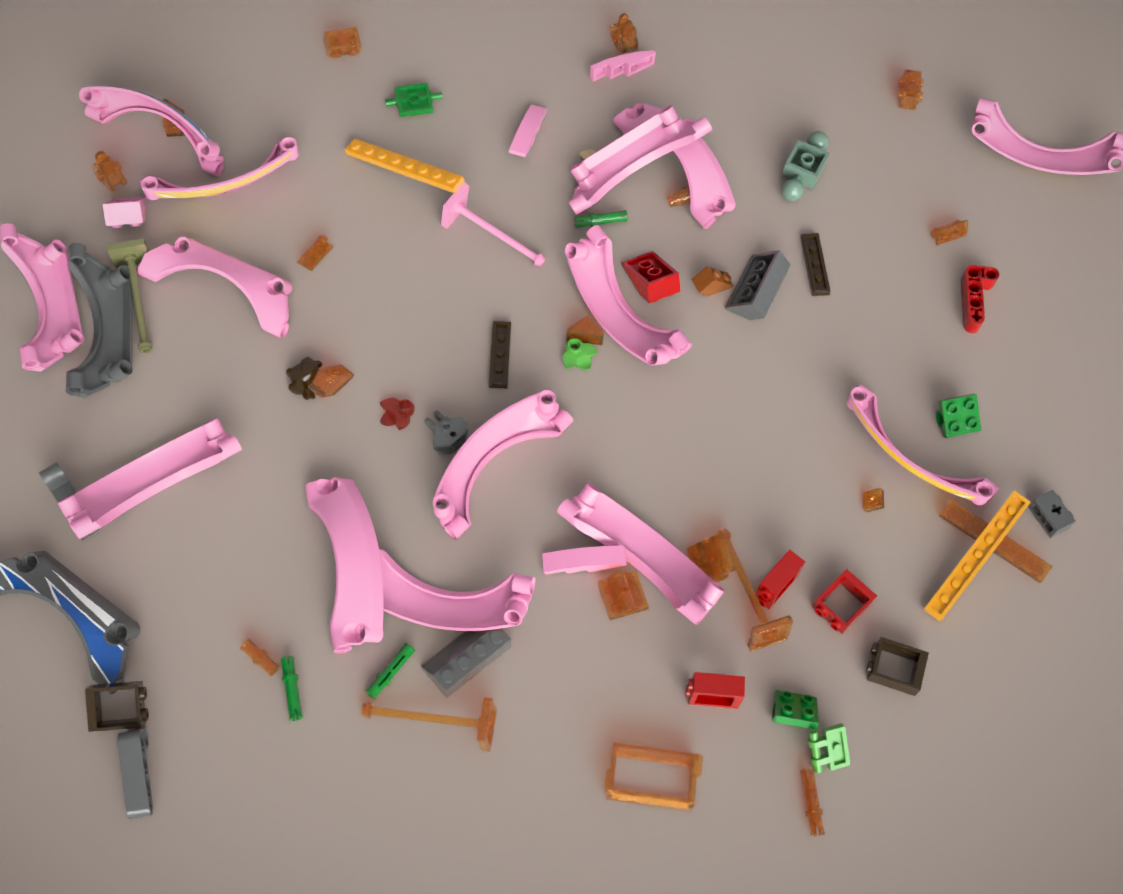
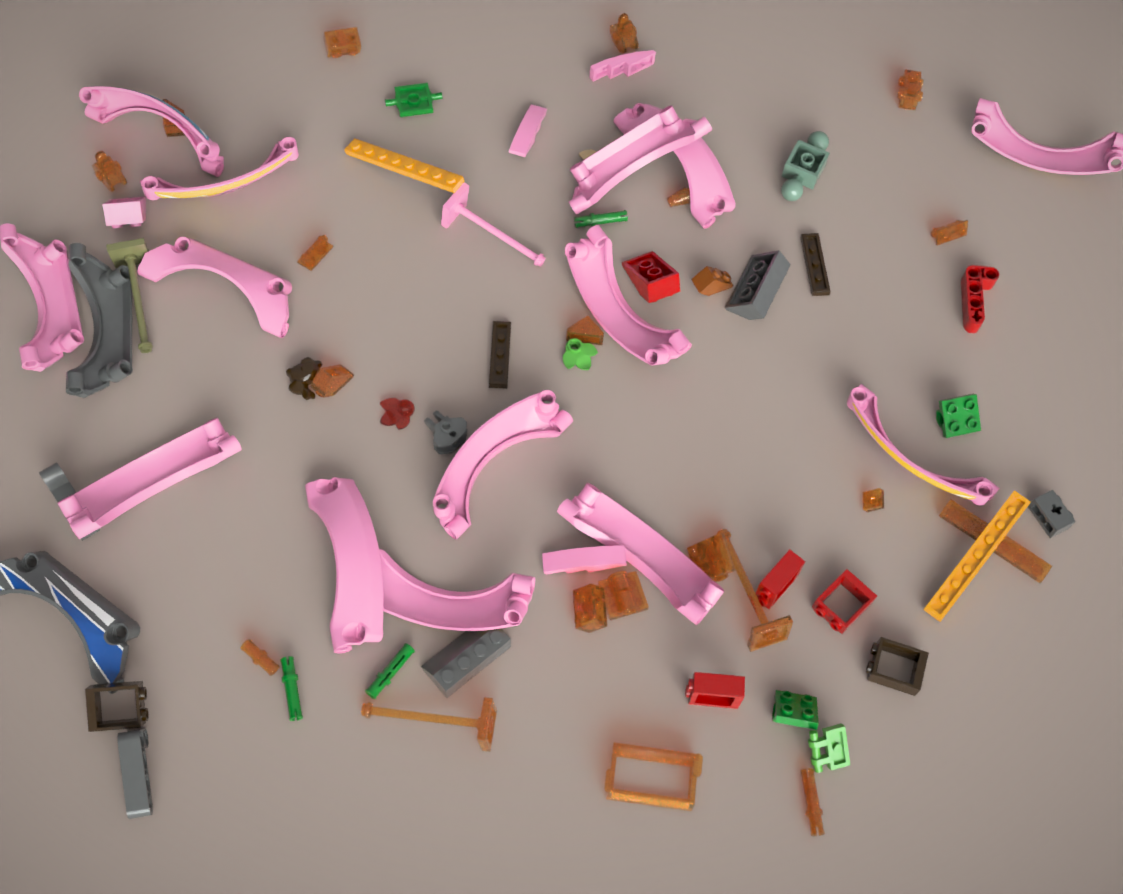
none -> clear orange brick [573,584,607,633]

